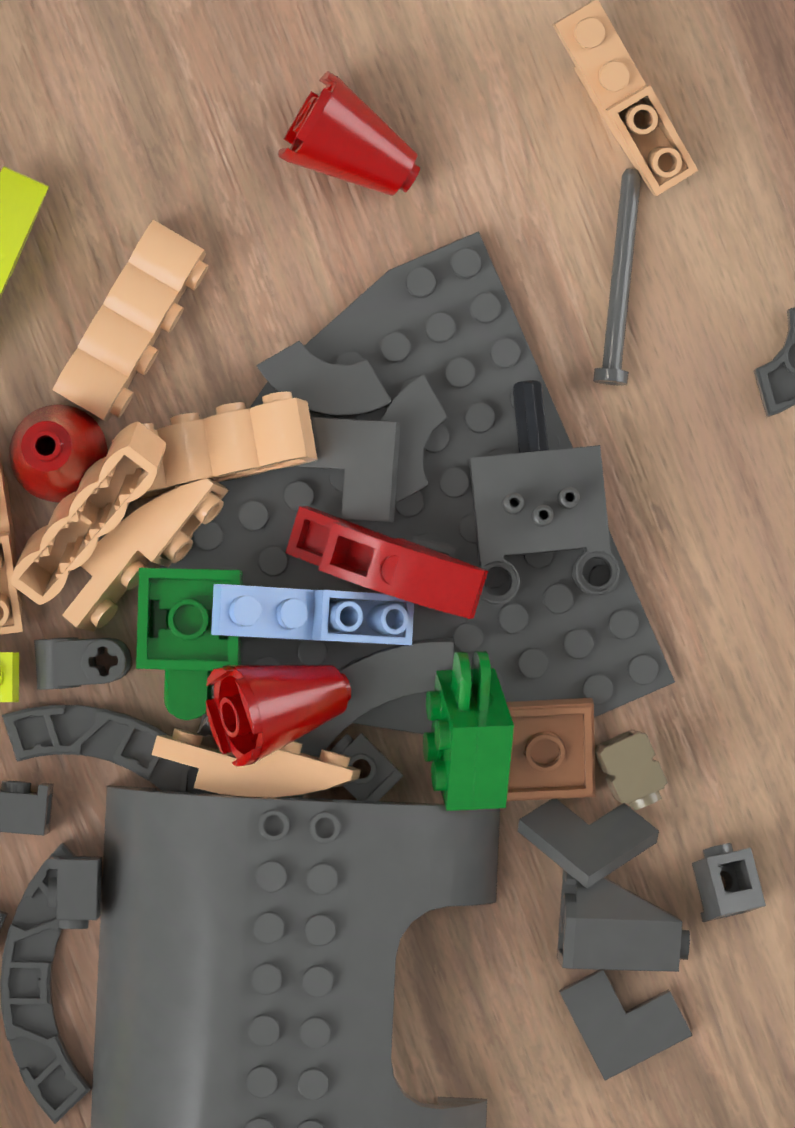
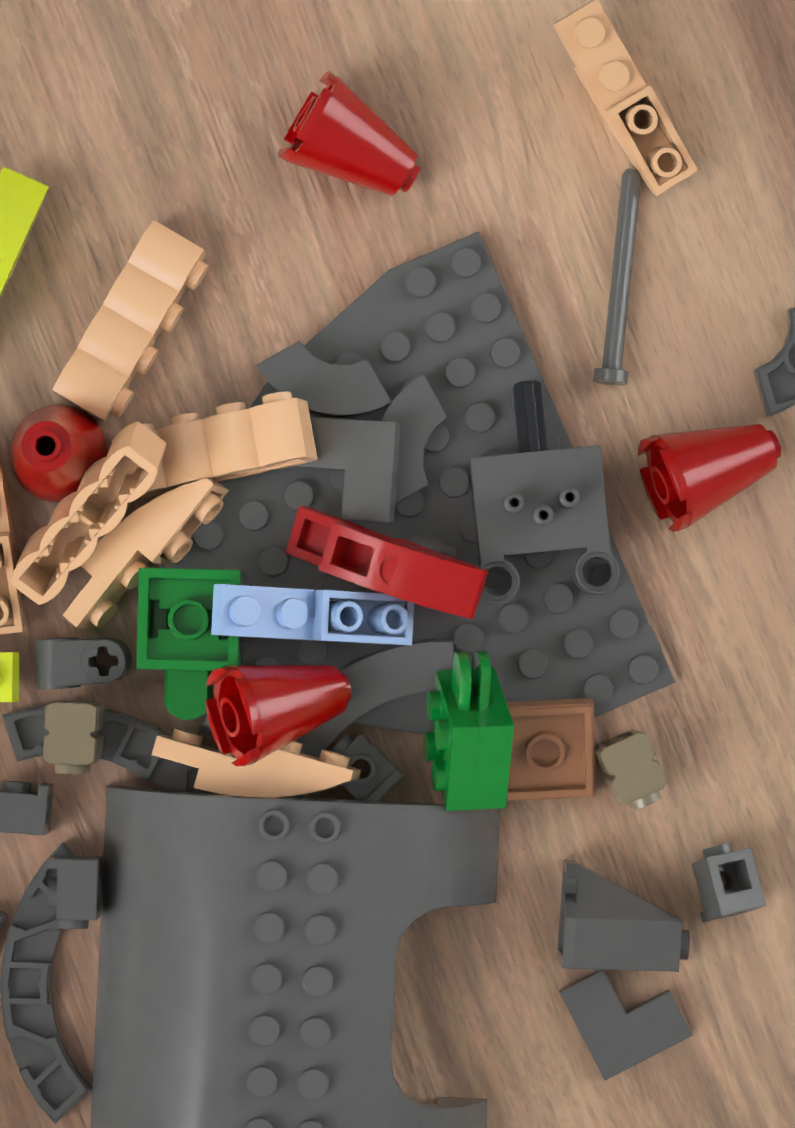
dark grey tile [518,799,659,888] -> none
none -> dark tan brick [43,700,106,775]
none -> red cone [638,424,781,532]

